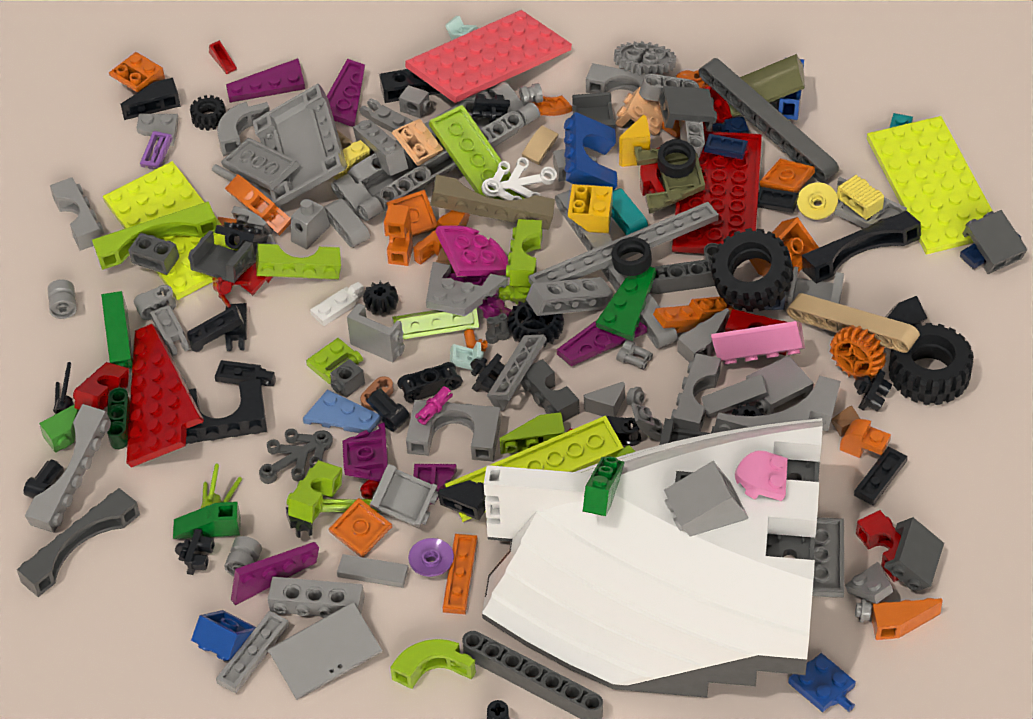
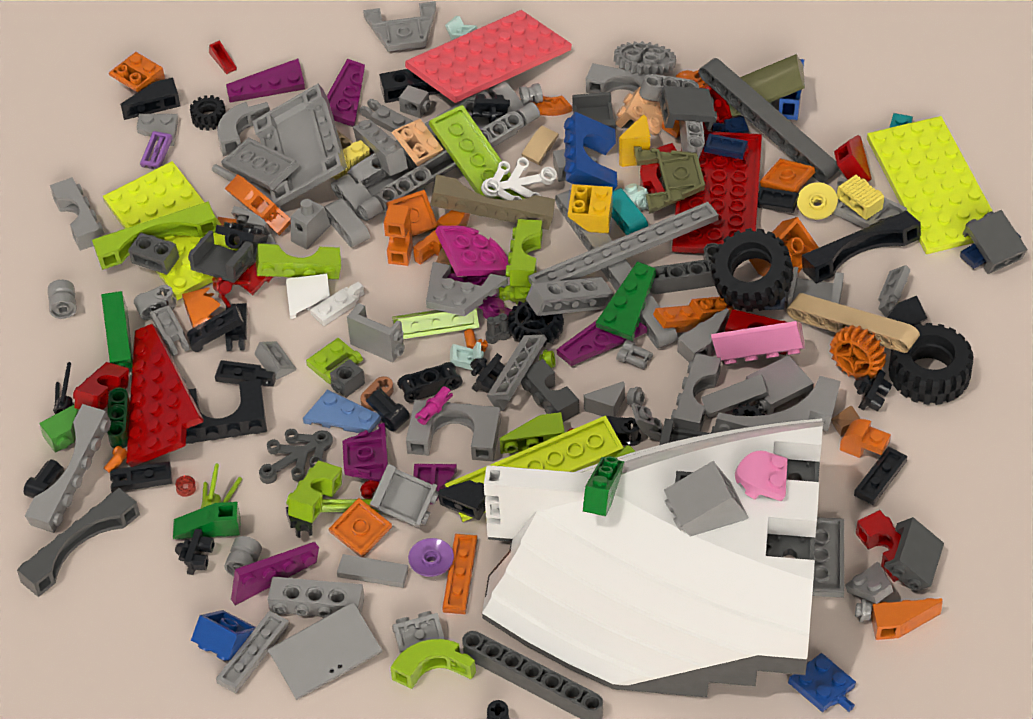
black gear [363,280,399,315] -> none
black tyre [611,237,652,276] -> none
black tyre [658,139,696,178] -> none
none -> orange arm [104,446,127,473]
none -> black plate [110,461,173,493]
none -> clear red bush [175,475,196,497]
none -> orange piece [182,287,220,328]
none -> light grey slope [255,341,296,380]
none -> white slope [286,274,330,319]
none -> light grey wing [363,1,436,52]
none -> light grey bracket [392,611,445,652]
none -> lime plate [539,349,556,368]
none -> light aqua bracket [623,183,648,211]
none -> red slope [834,135,872,182]
none -> light grey hinge [878,265,910,316]

